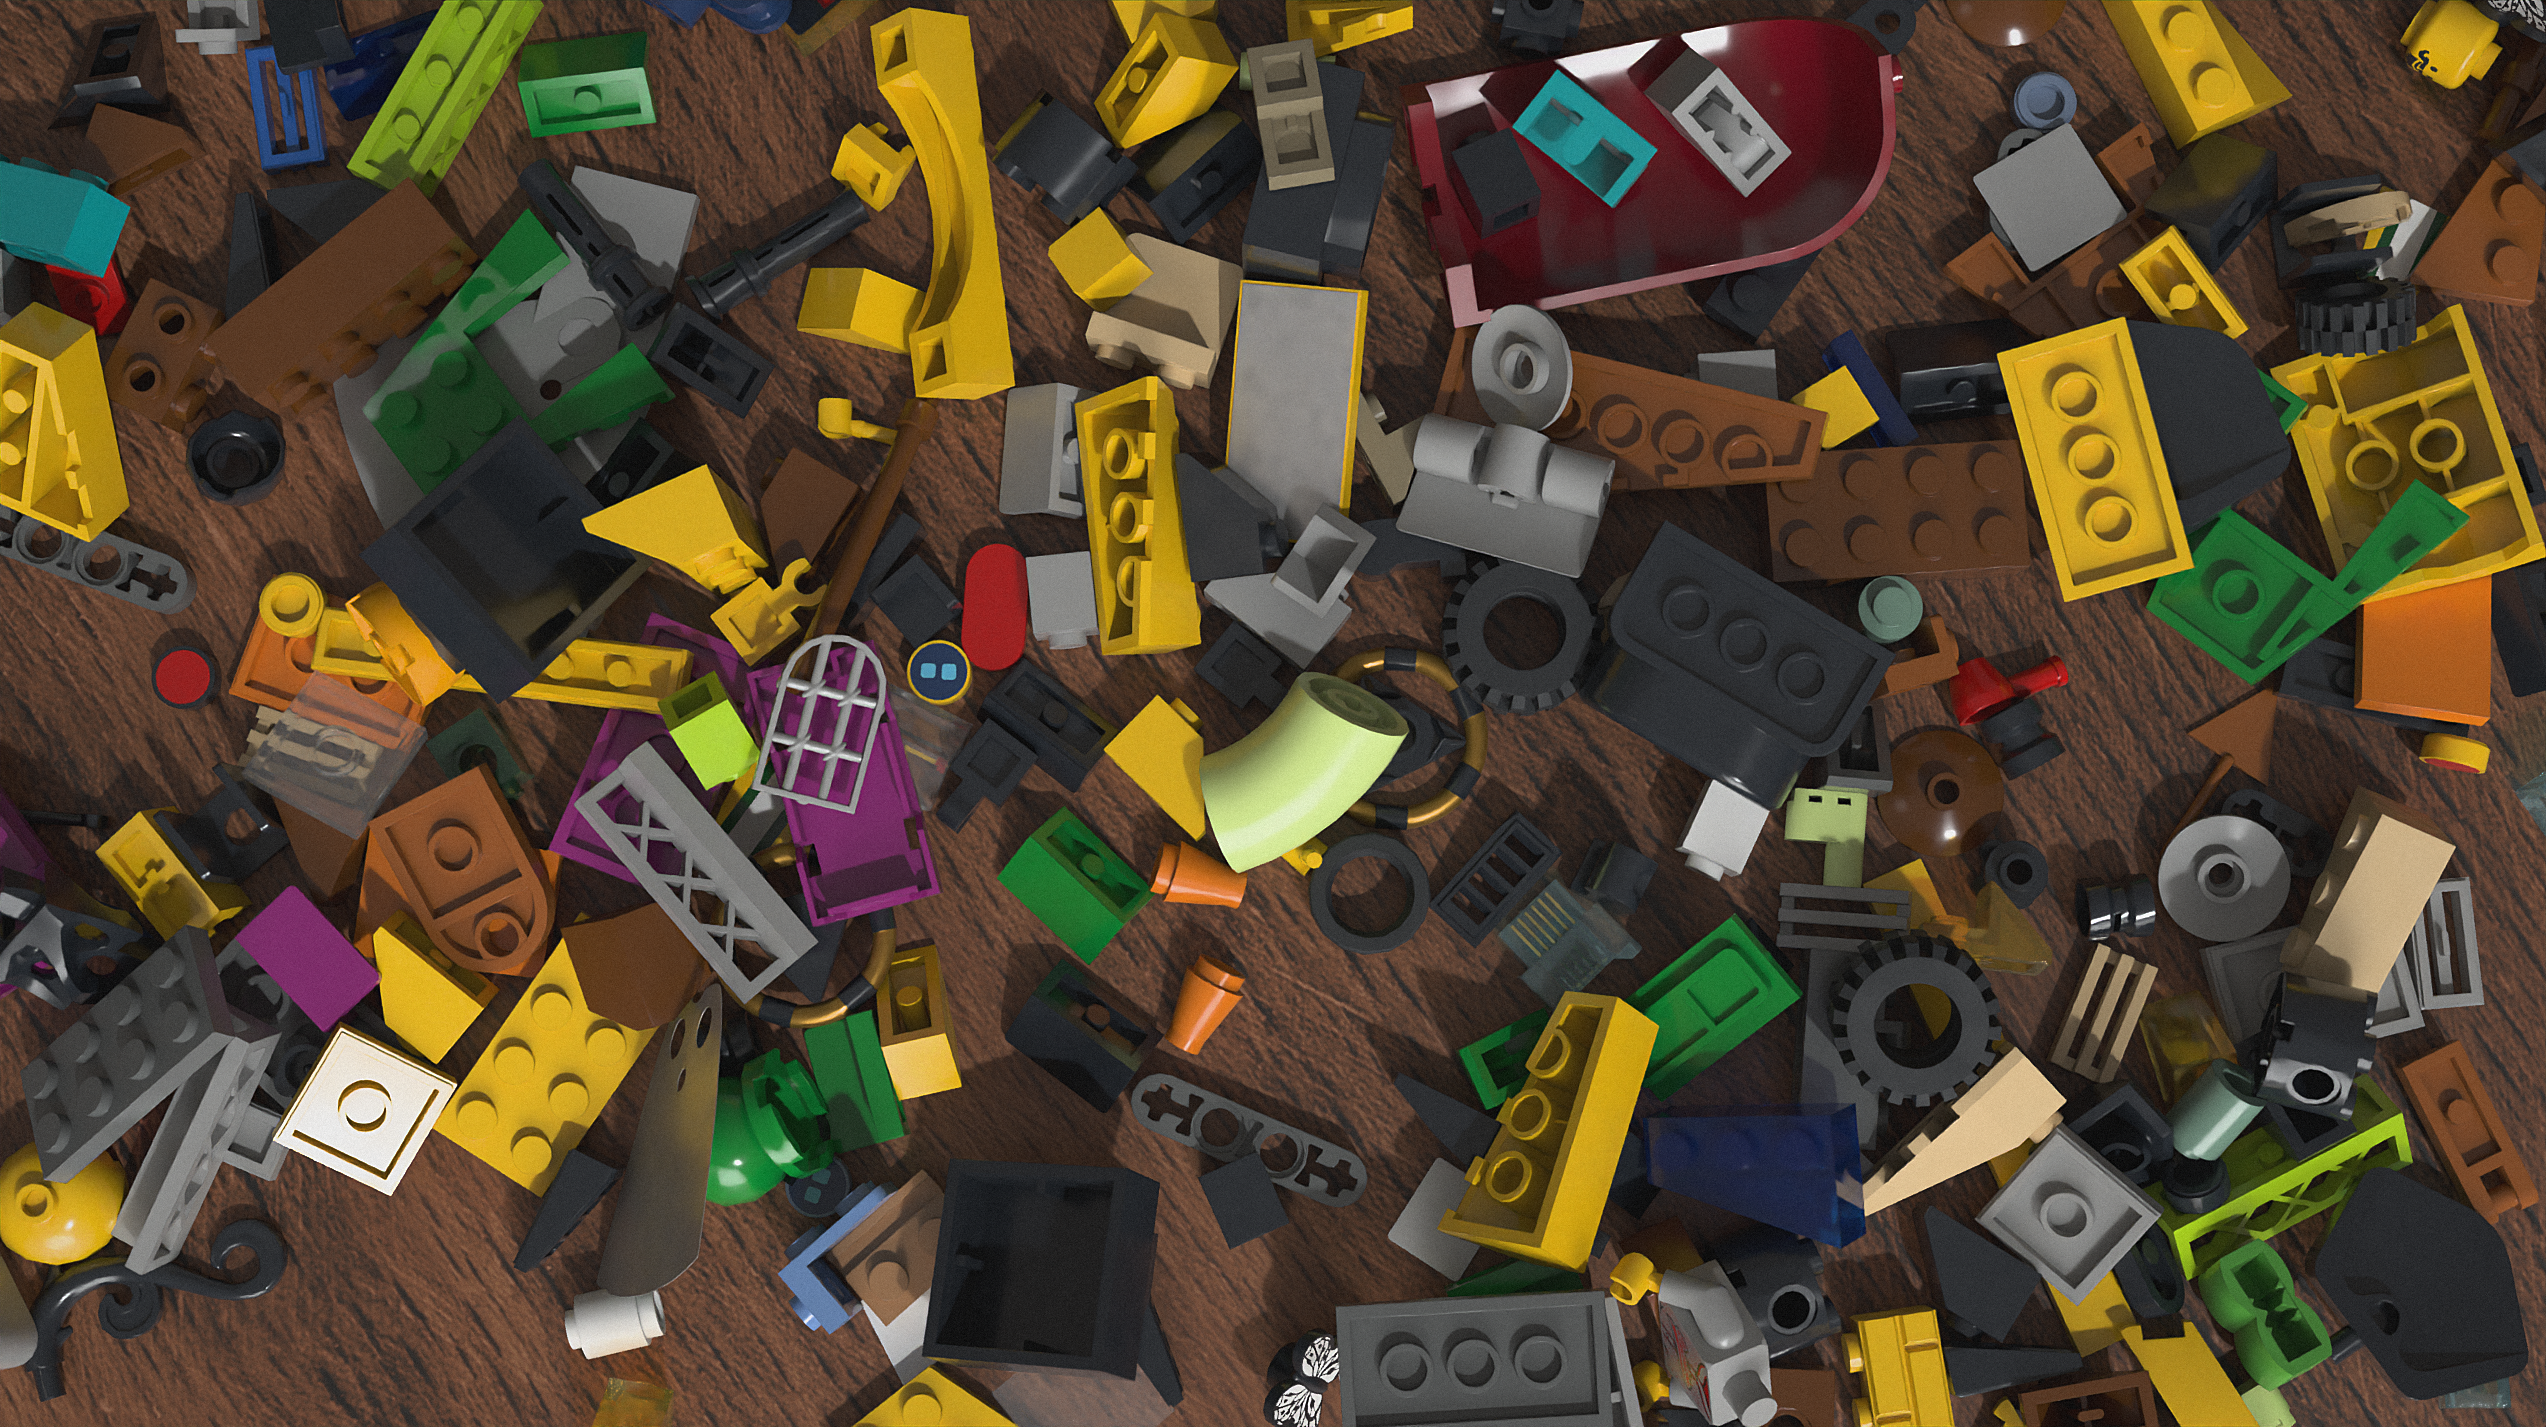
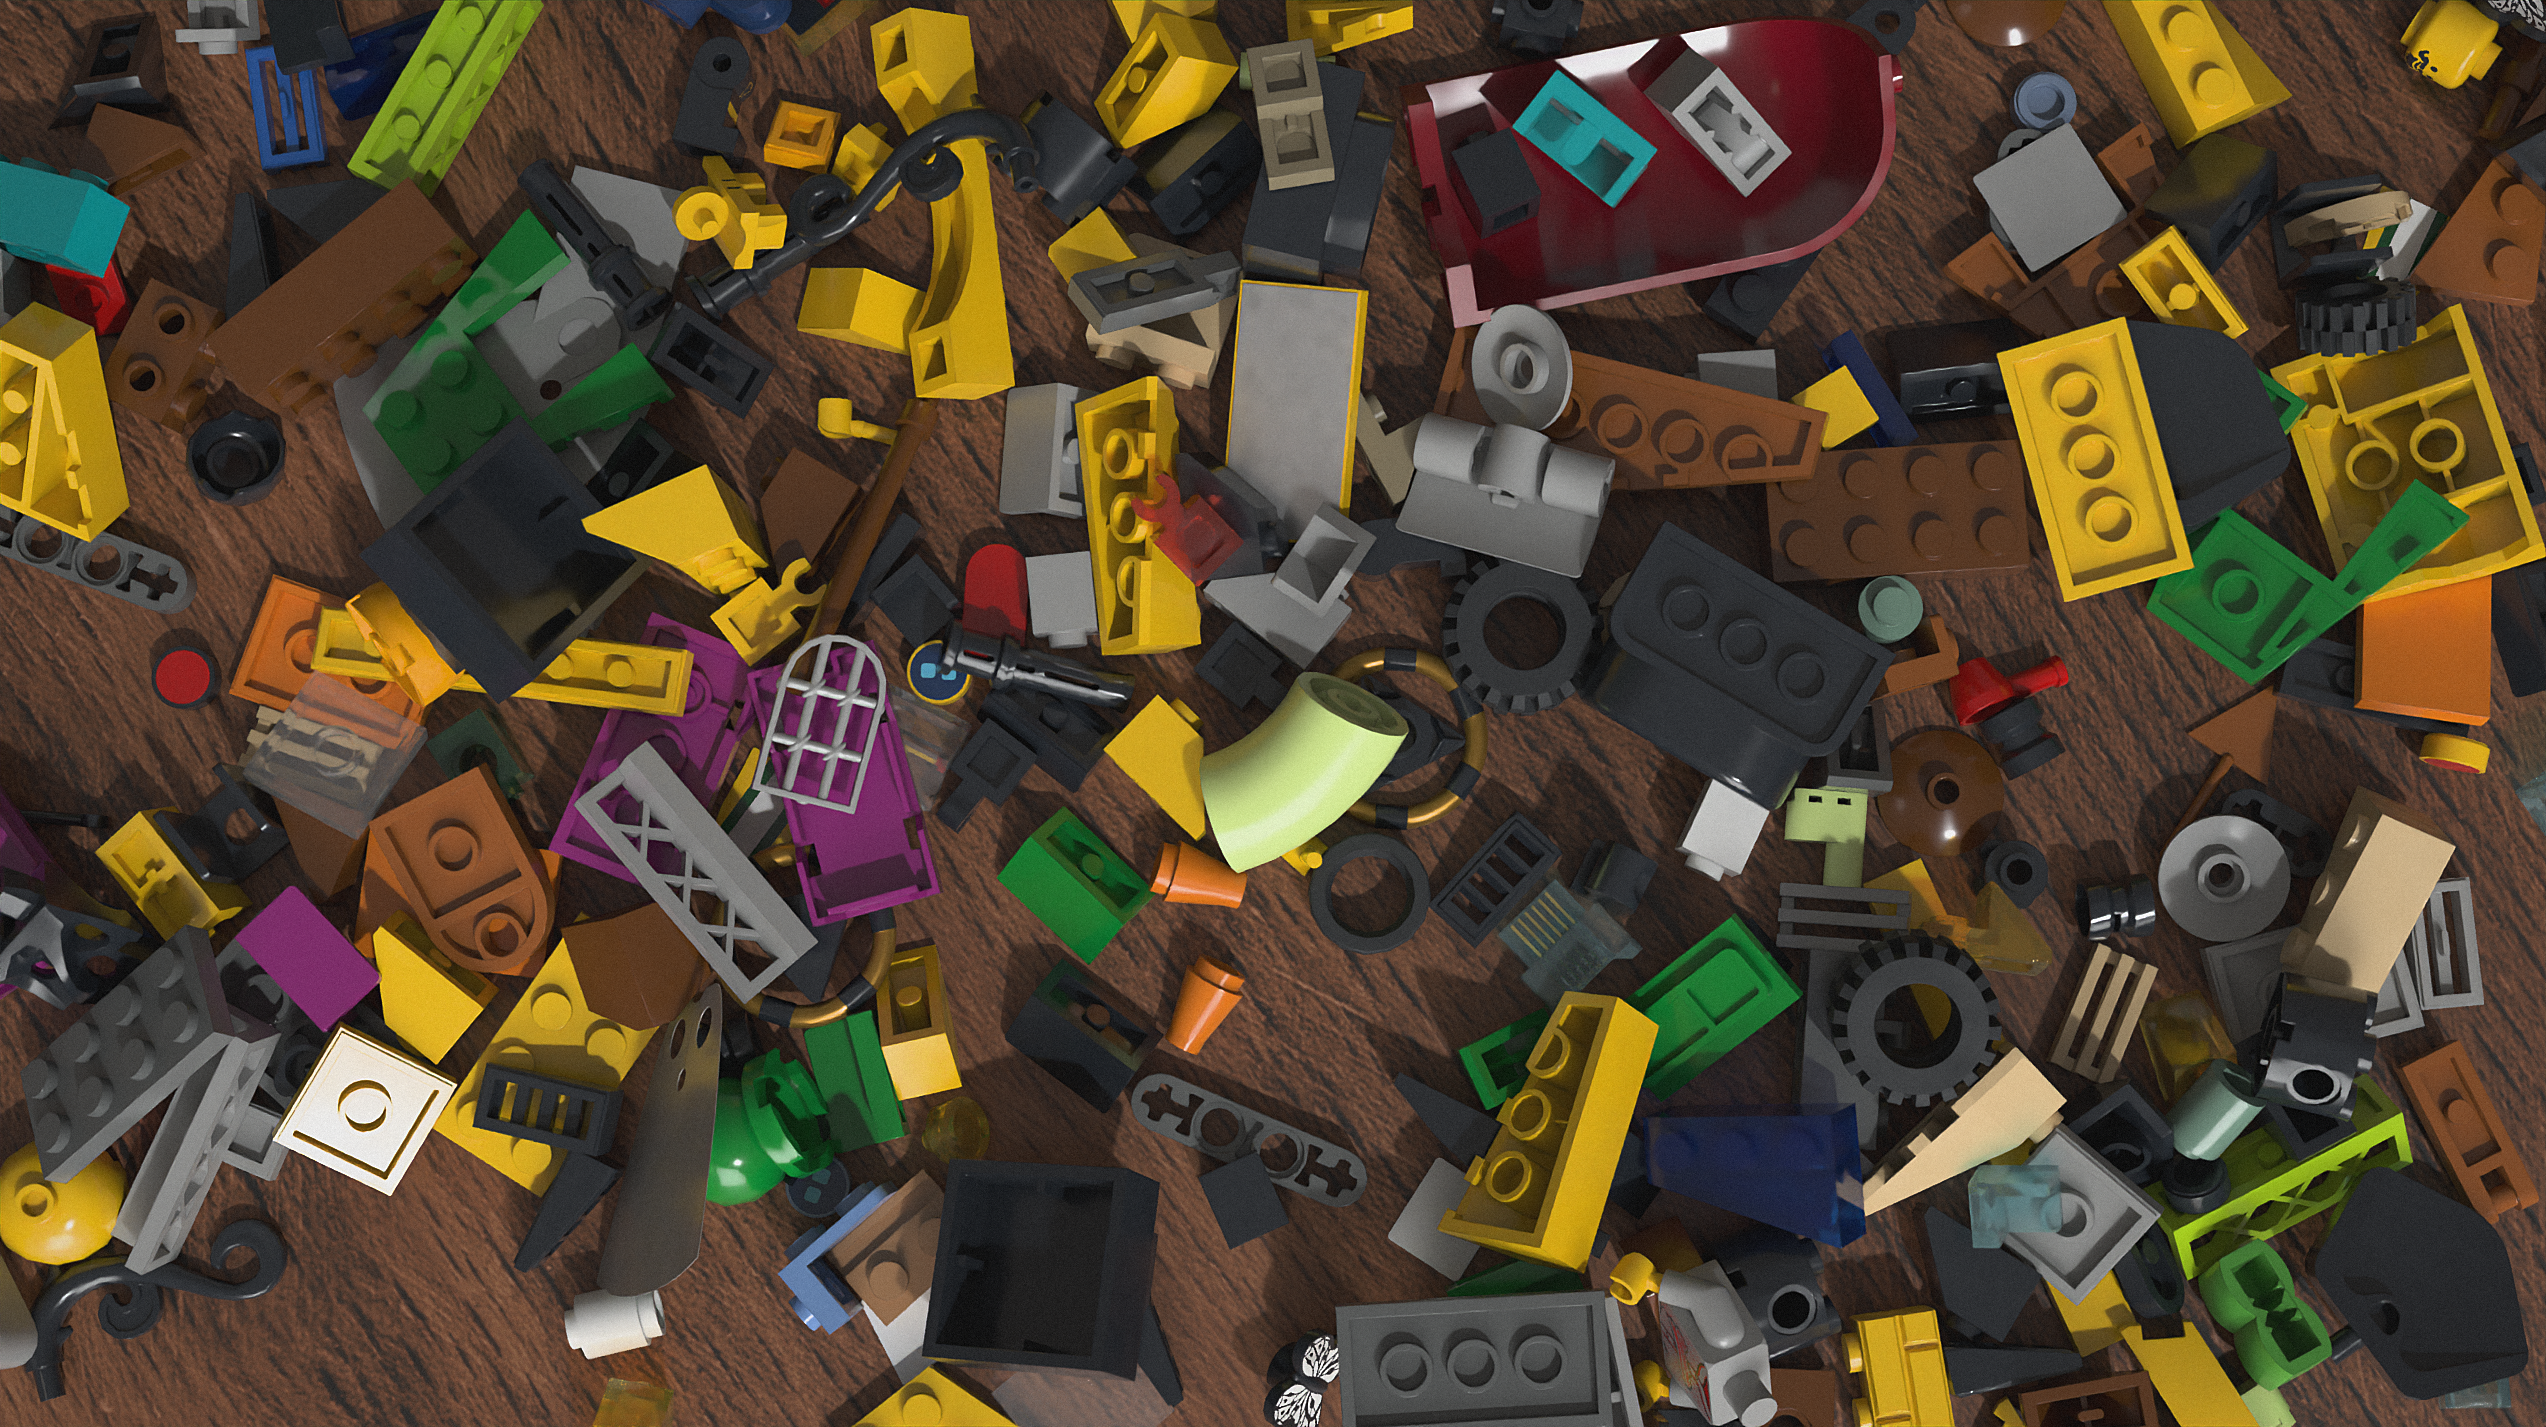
yellow tile [259,572,329,638] -> none
green panel [517,31,658,138] -> none
lime brick [657,670,760,791] -> none
none -> black slope [472,1062,624,1156]
none -> black leg [672,36,757,170]
none -> yellow hips [672,156,787,269]
none -> light orange tile [764,100,842,174]
none -> black plant [787,93,1041,247]
none -> clear yellow tile [922,1096,990,1164]
none -> black pin [937,617,1135,714]
none -> dark grey hinge [1067,248,1243,335]
none -> clear red plate [1127,468,1245,587]
none -> clear light blue panel [1968,1165,2063,1248]

